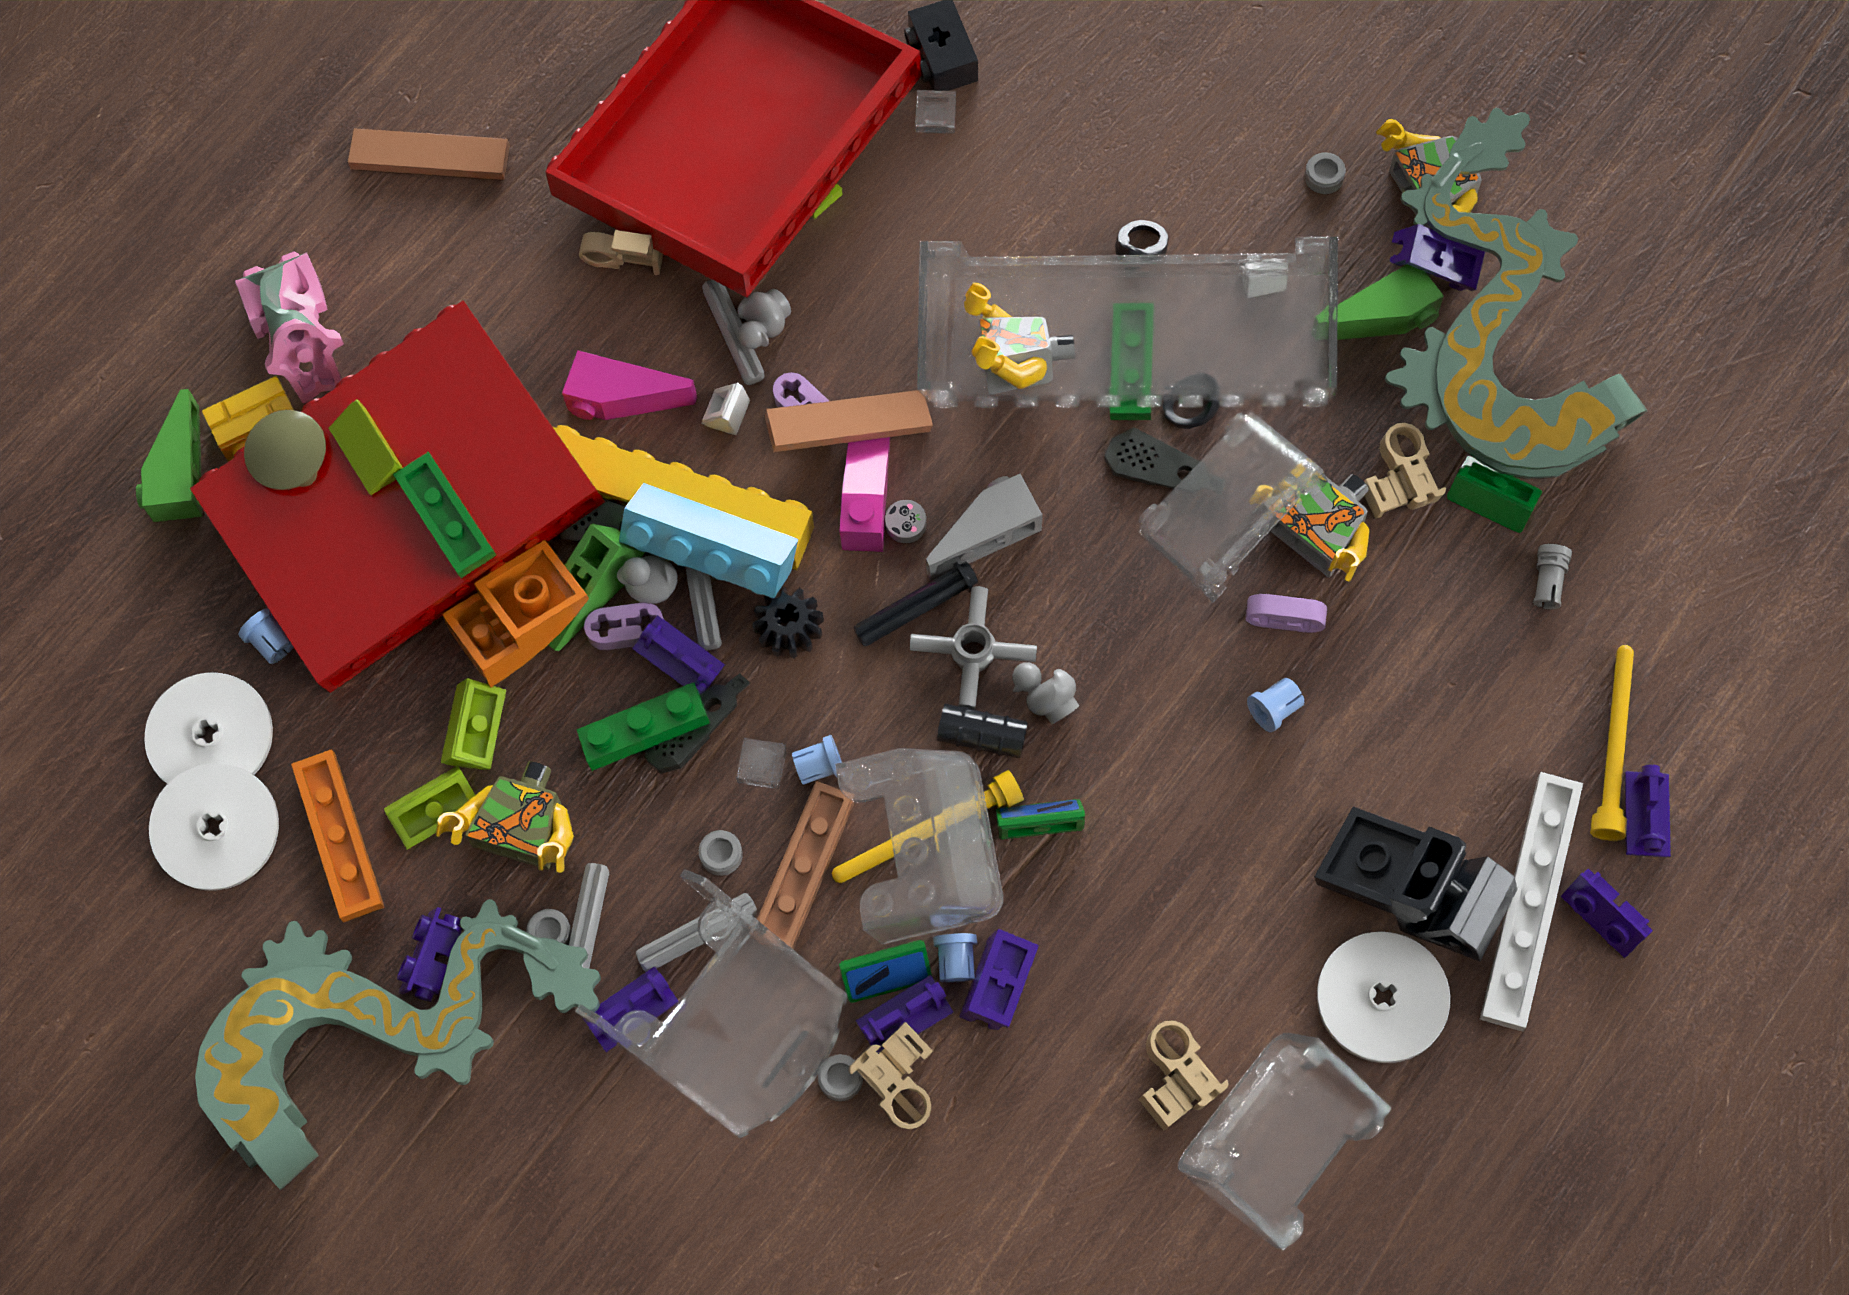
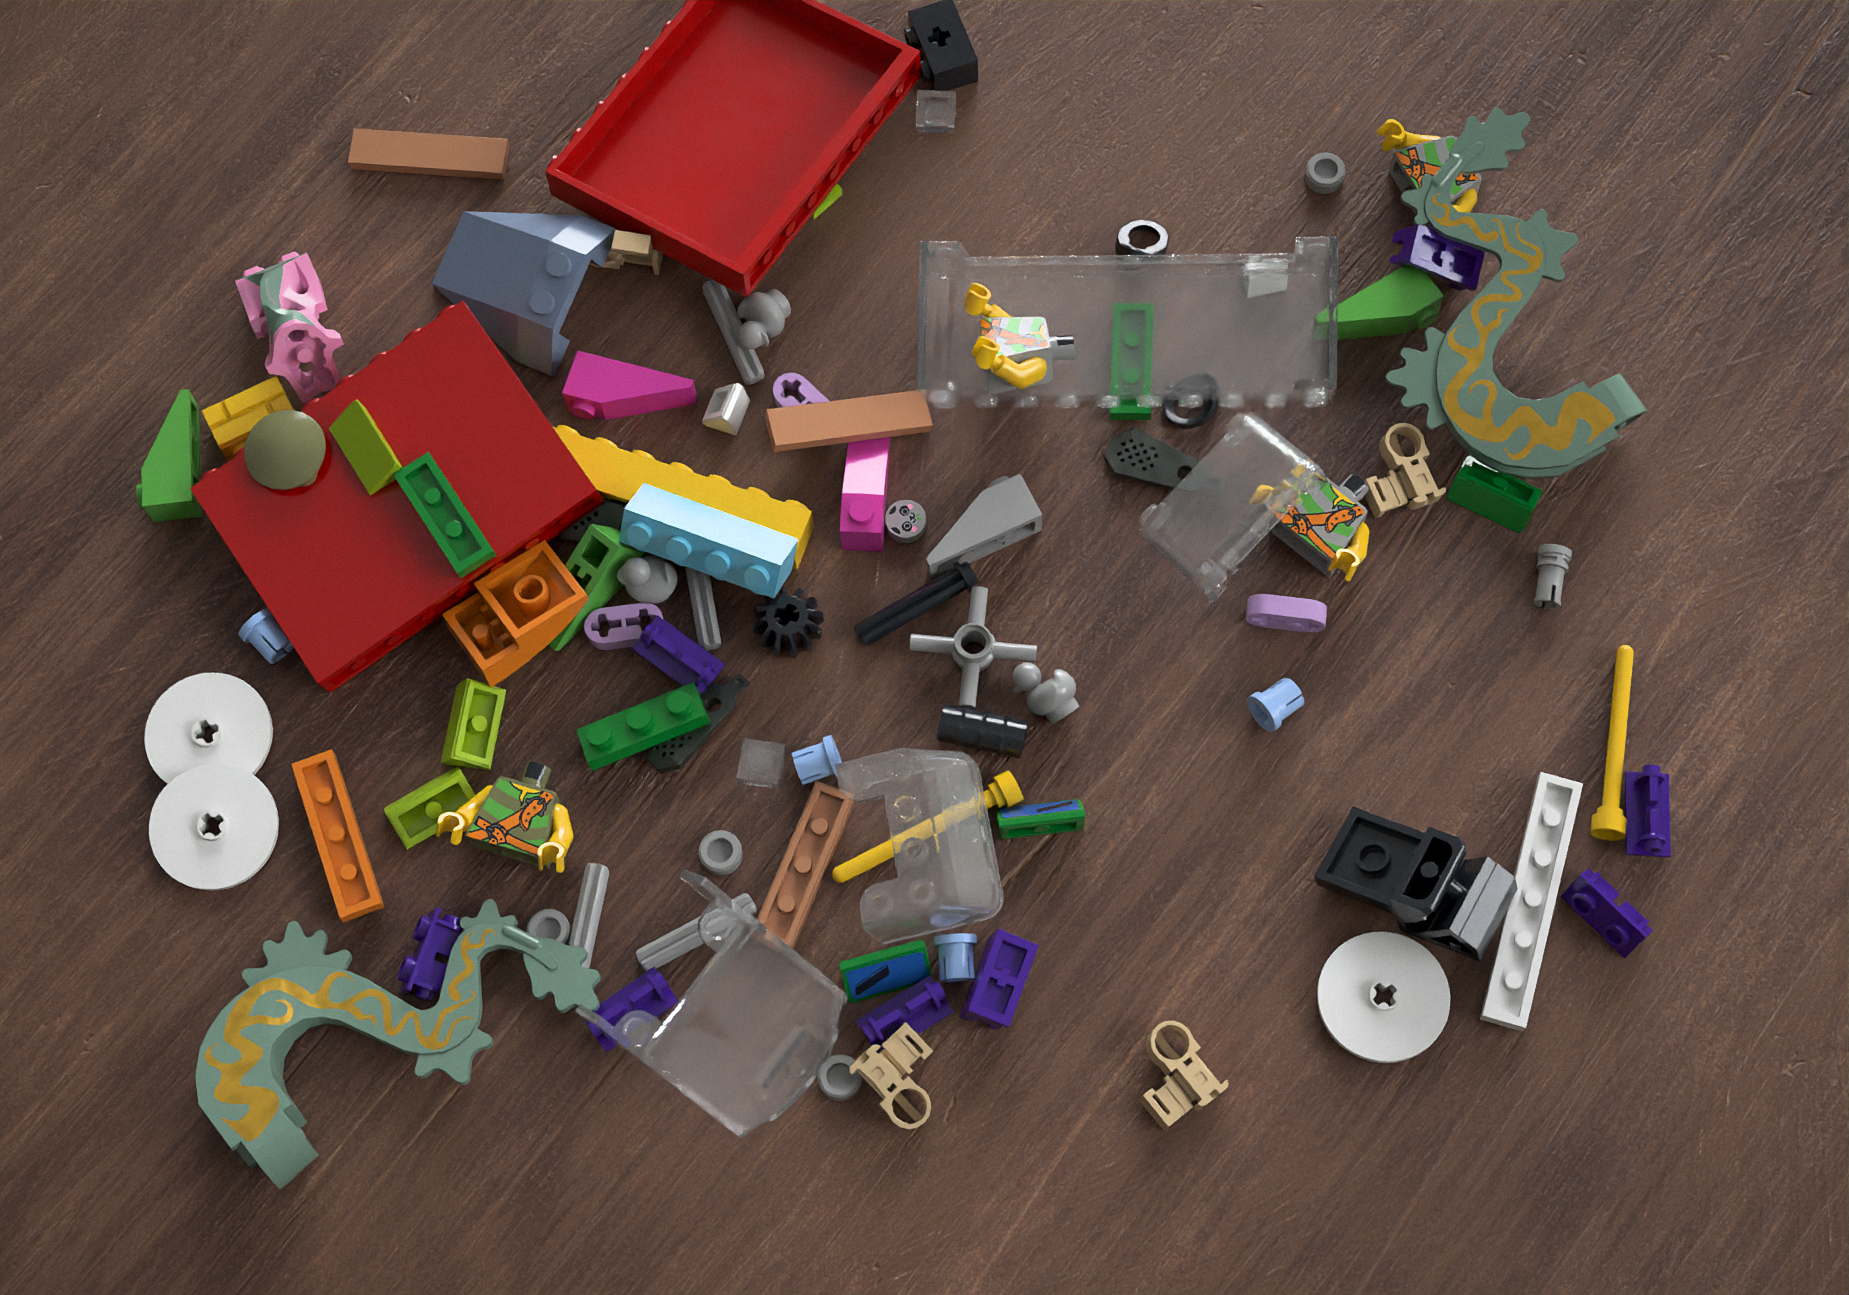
clear windscreen [1178,1033,1392,1250] -> none
none -> sand blue wedge [432,211,617,377]

